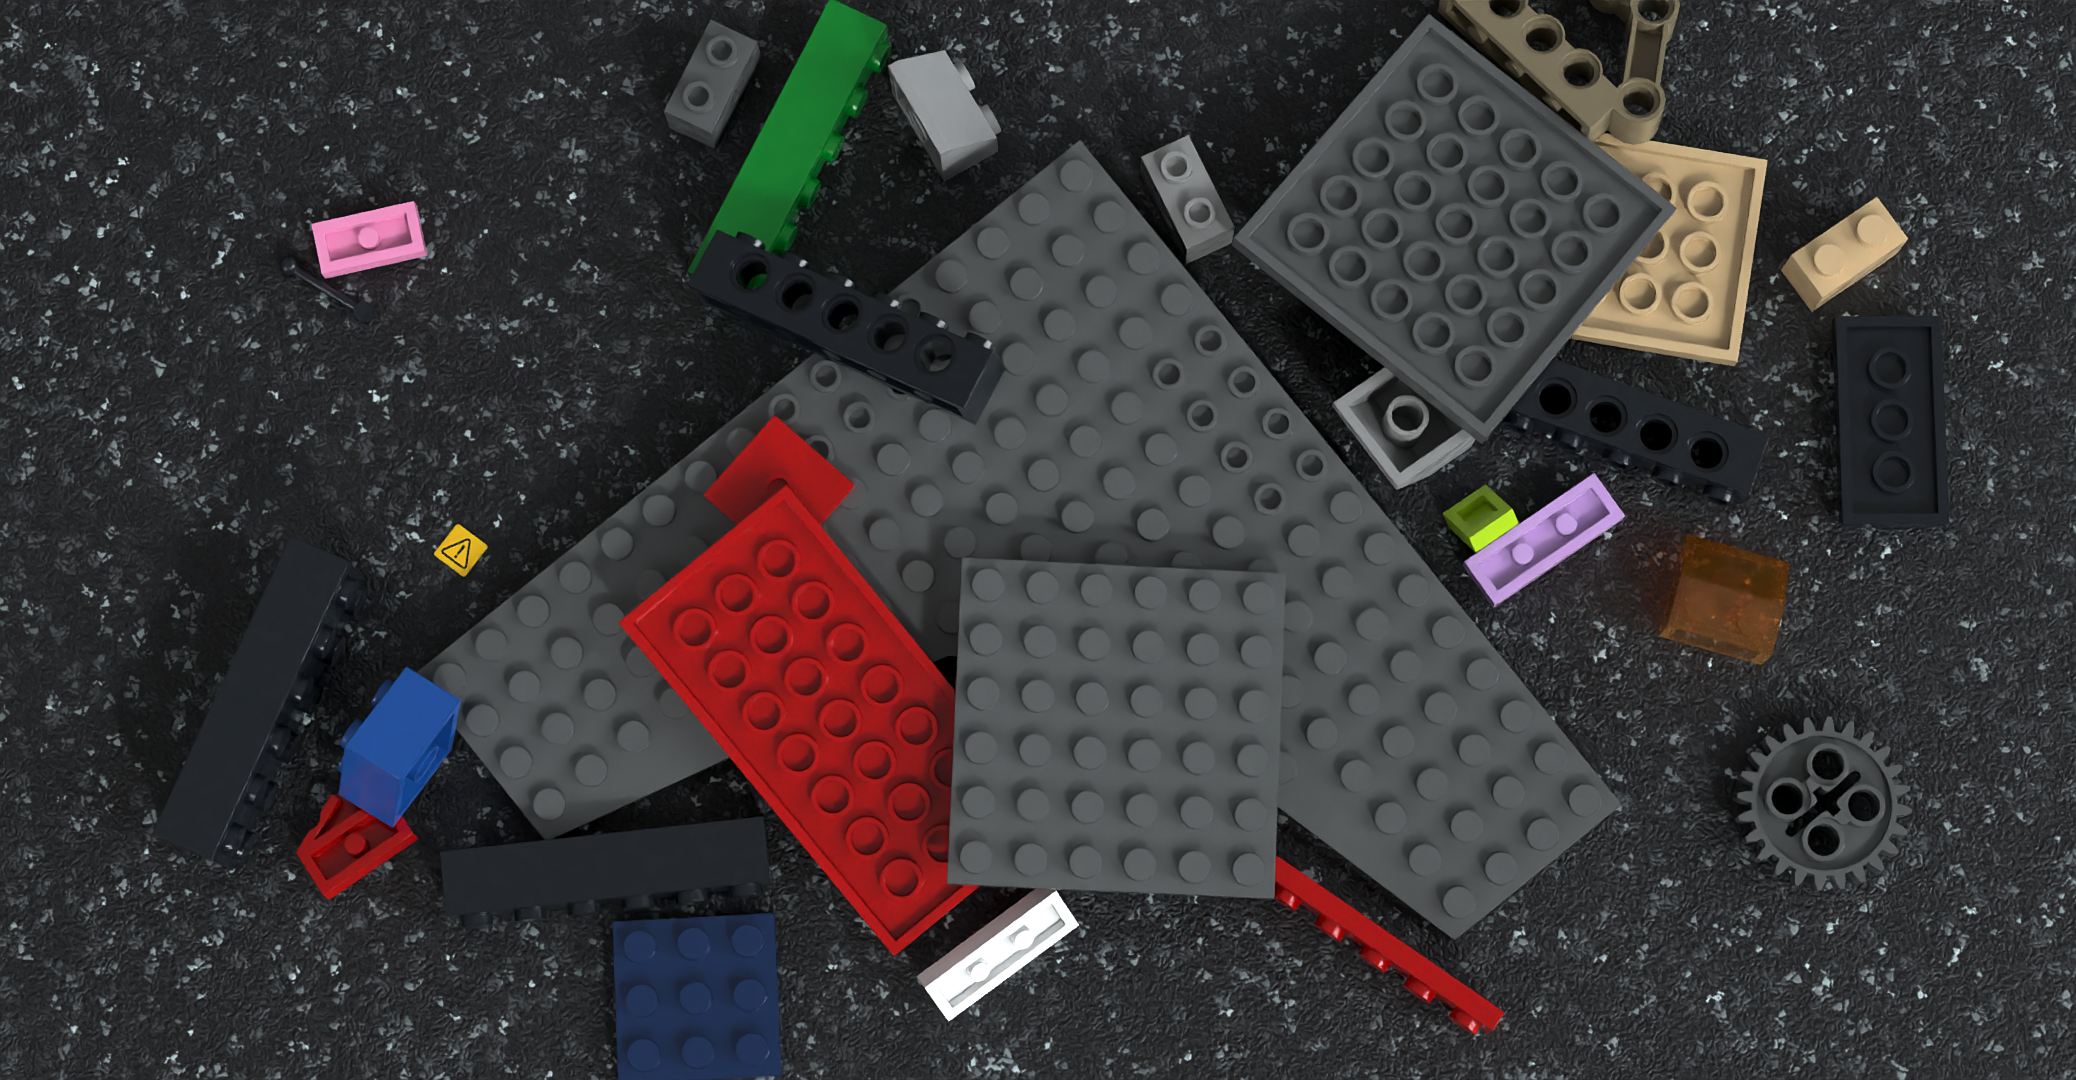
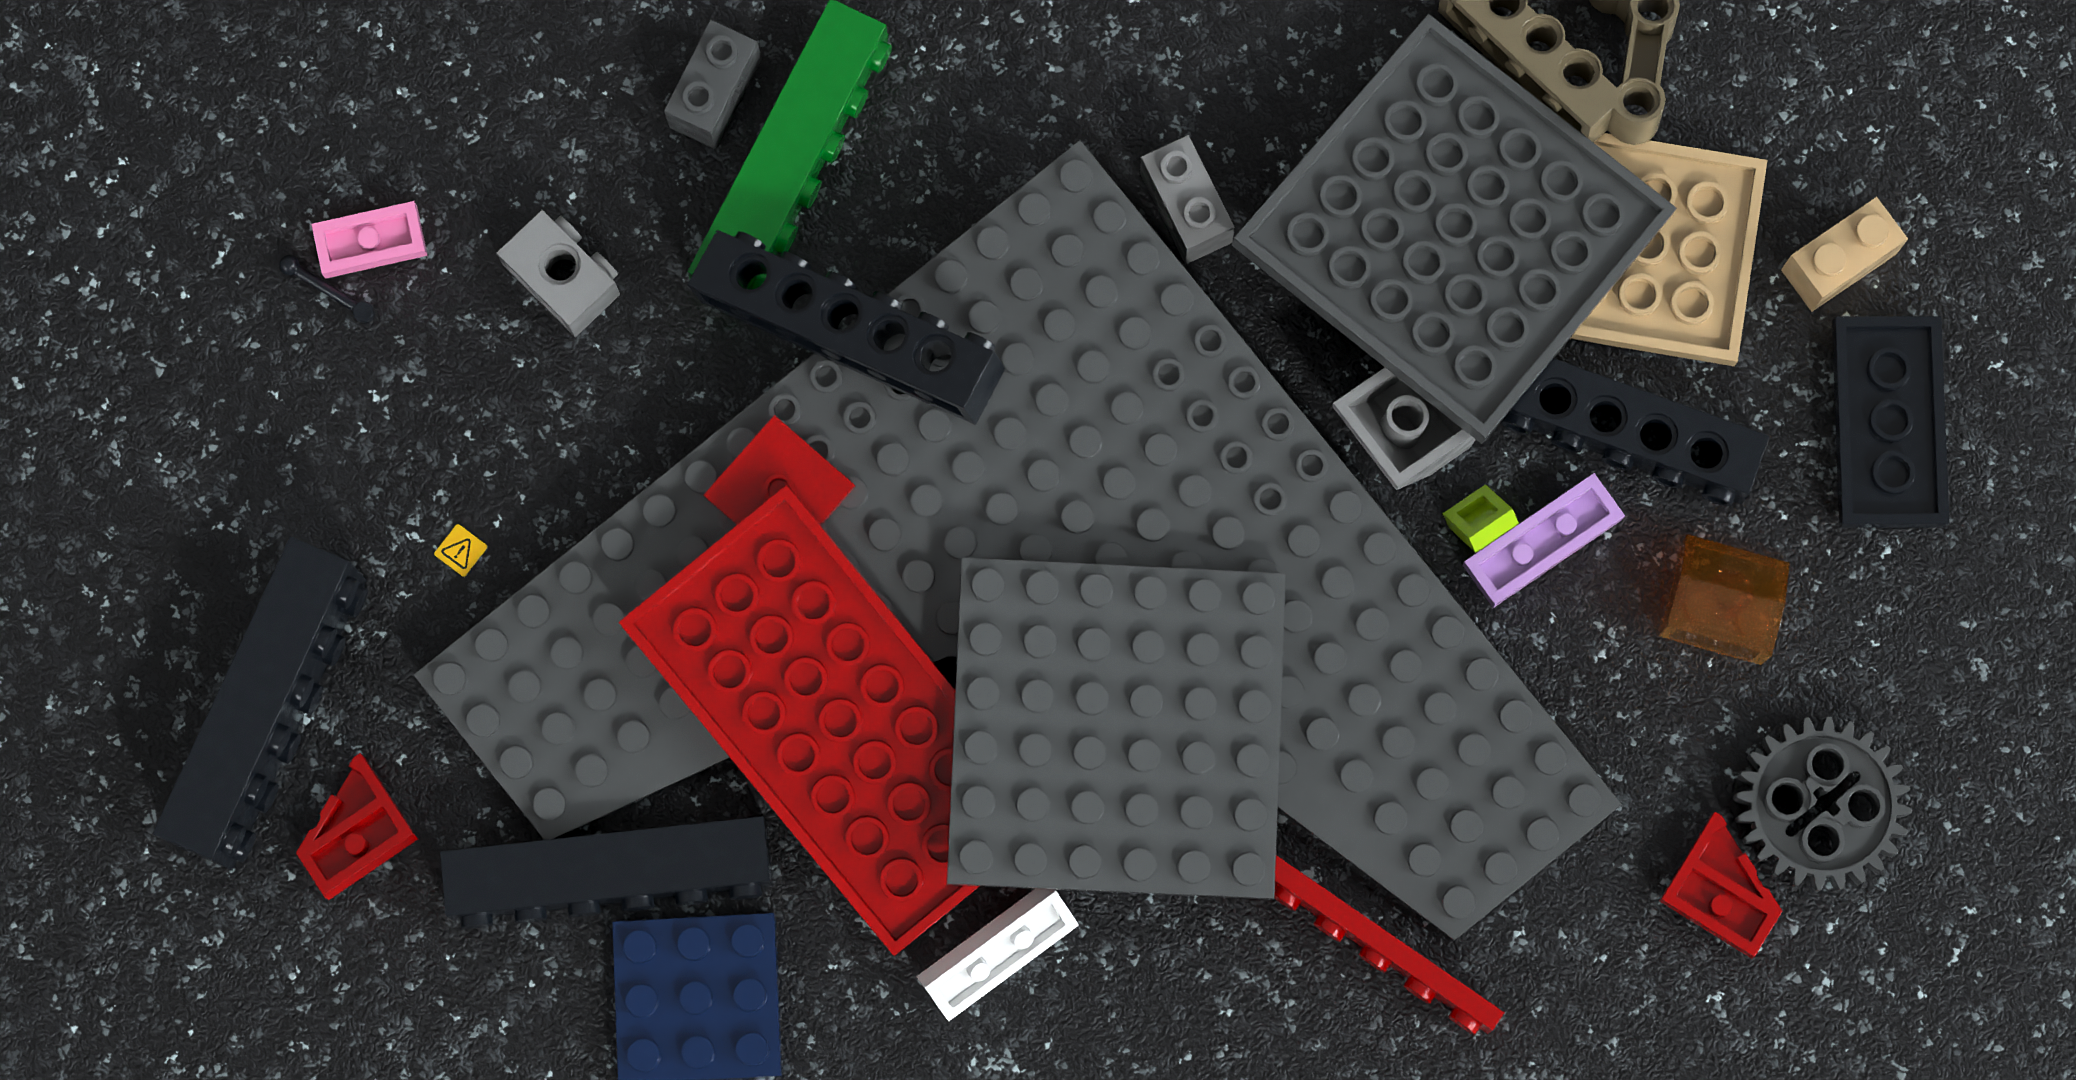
blue brick [337,667,461,828] -> none
light grey slope [888,50,1001,182] -> none
none -> light grey brick [497,210,620,337]
none -> red wing [1659,812,1782,959]

